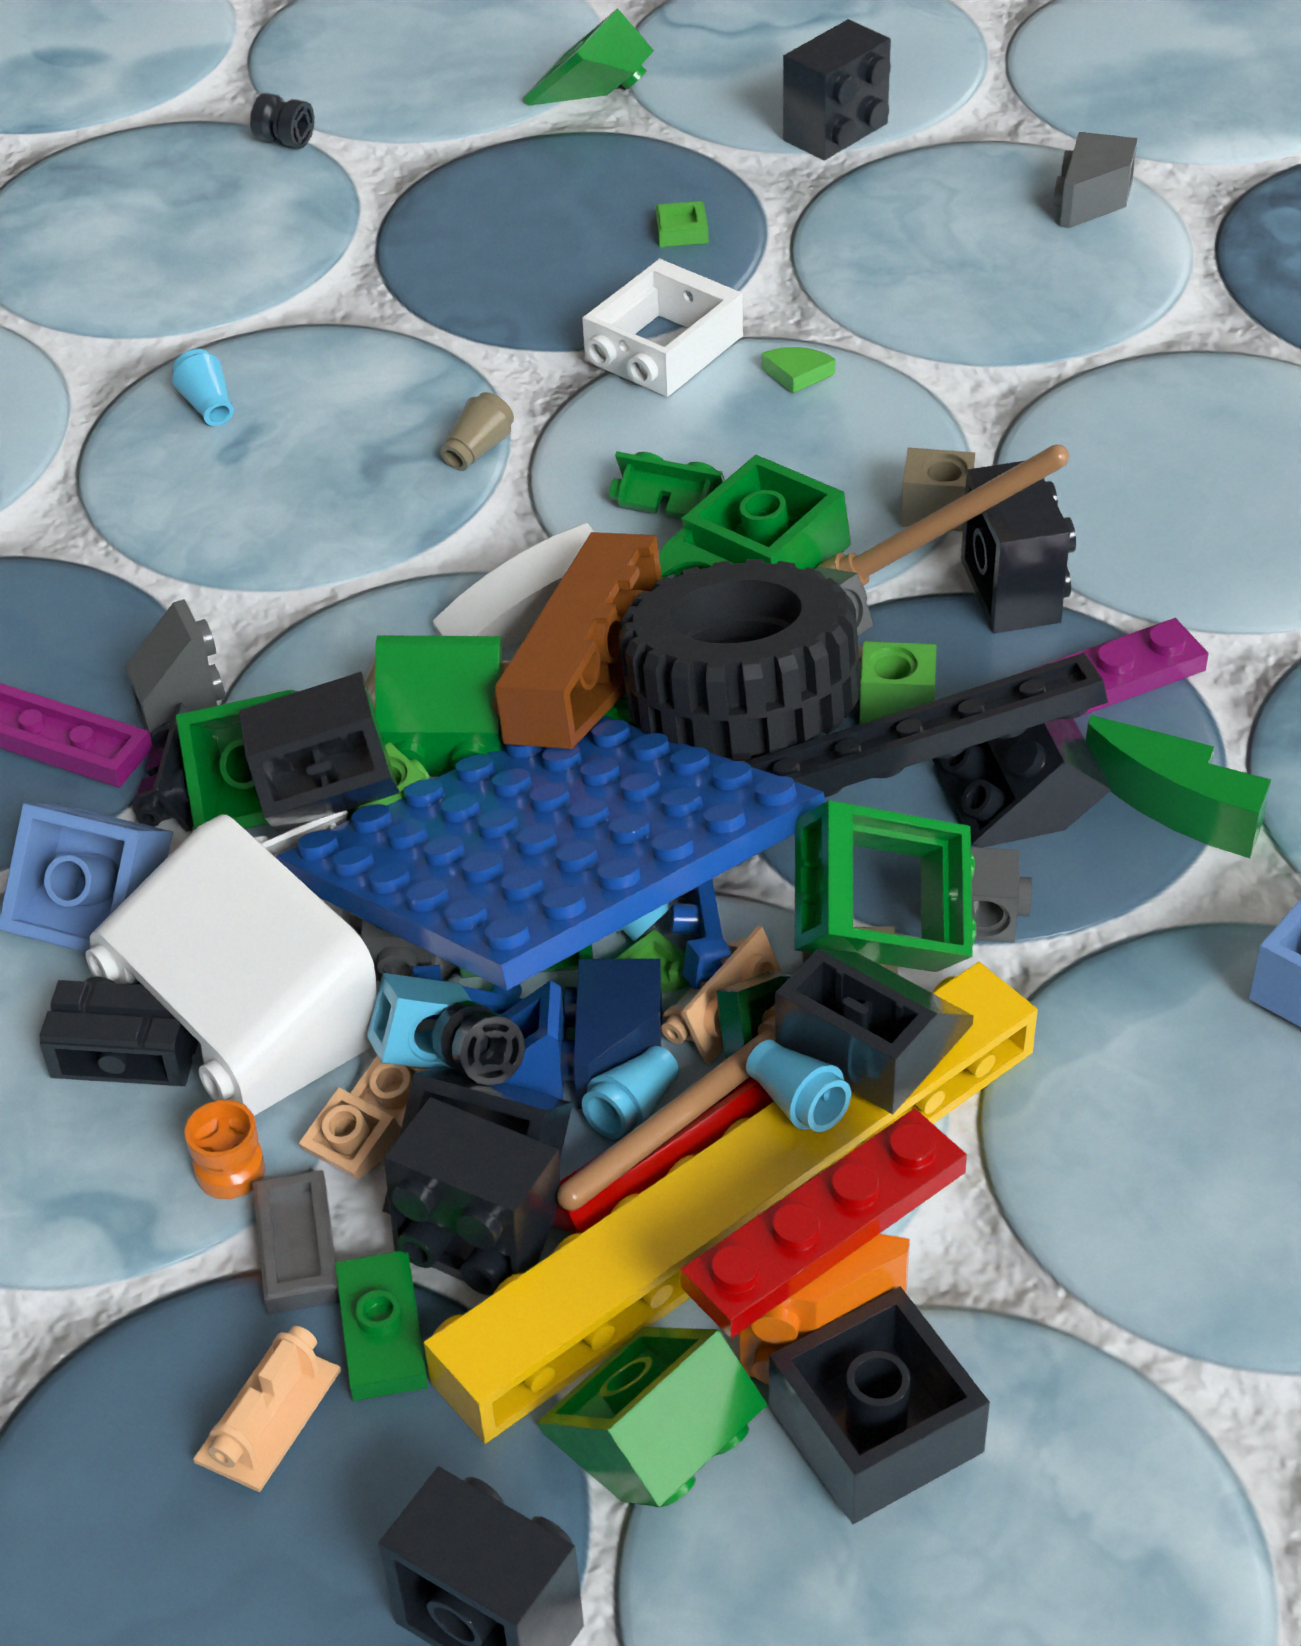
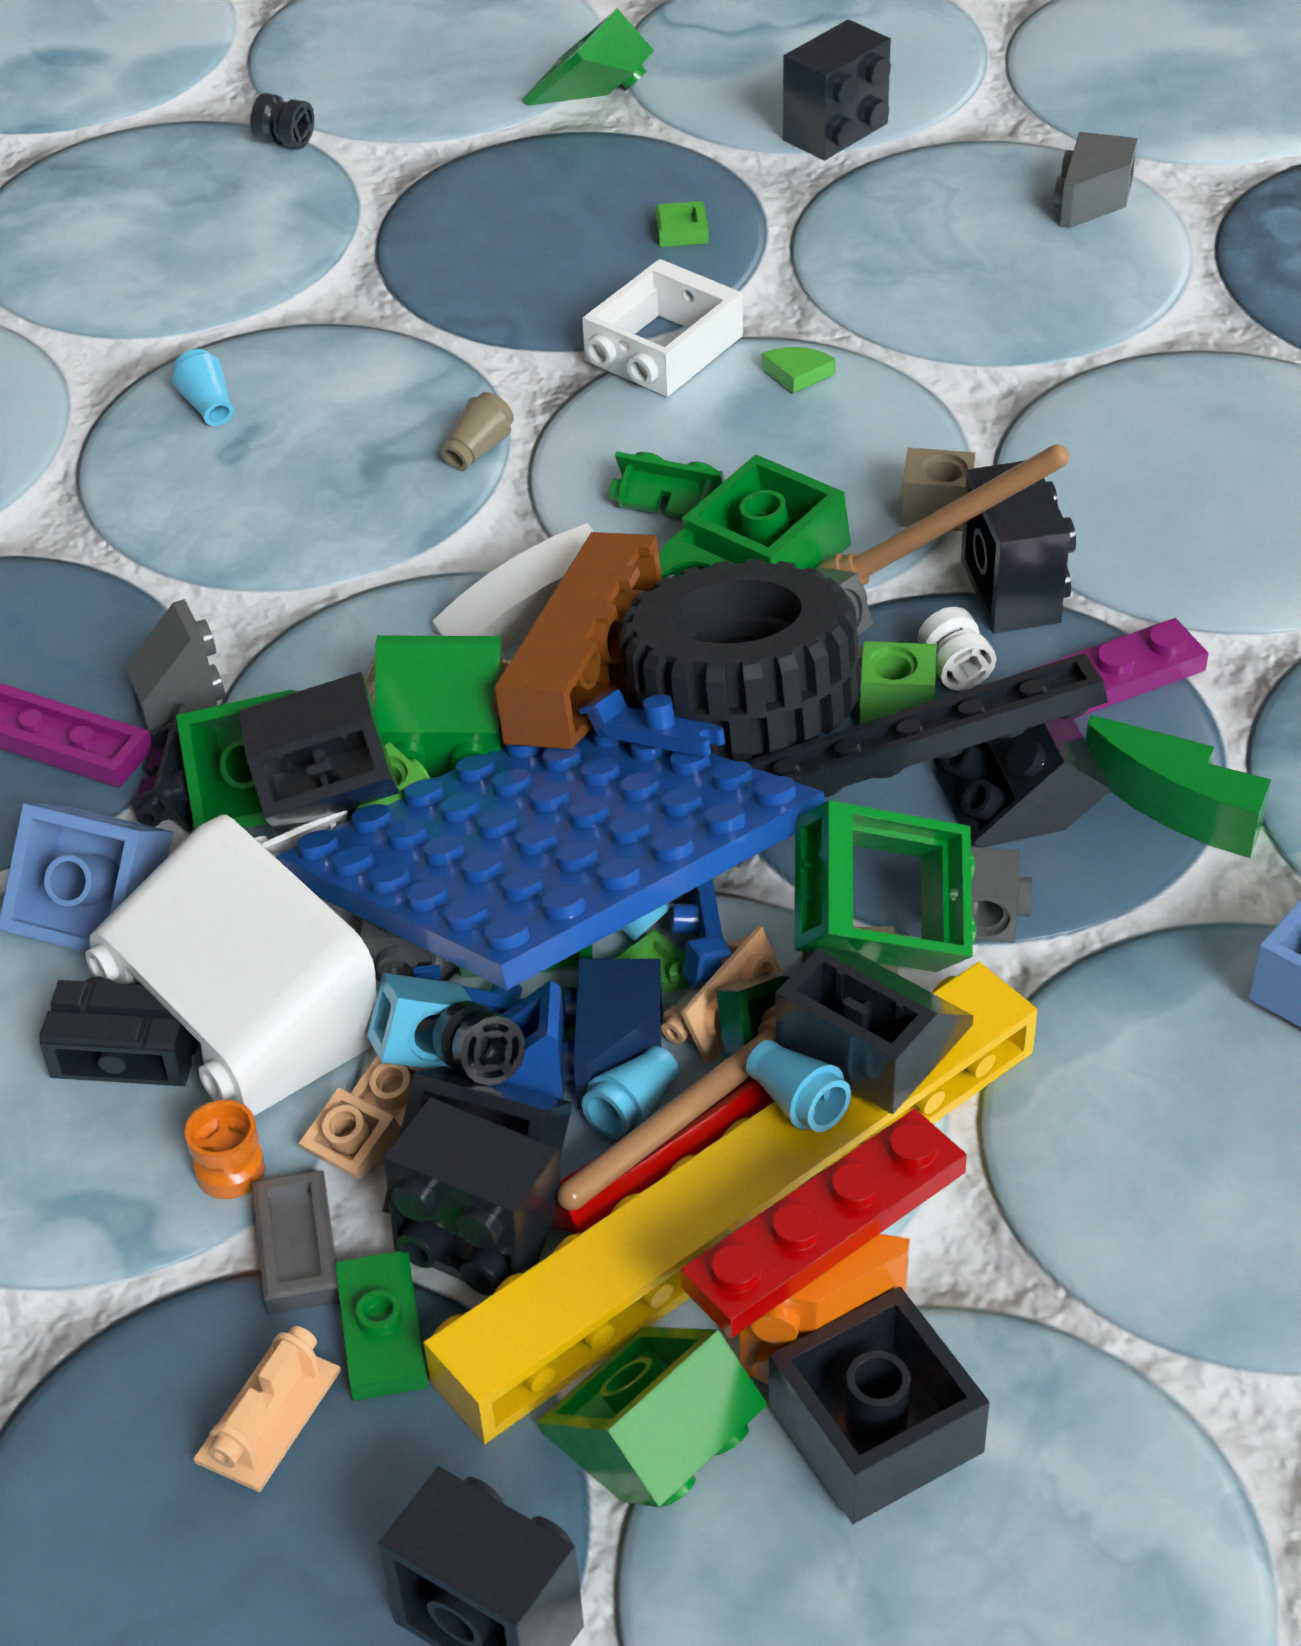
none -> blue piece [578,689,725,756]
none -> white wheel [917,607,997,691]

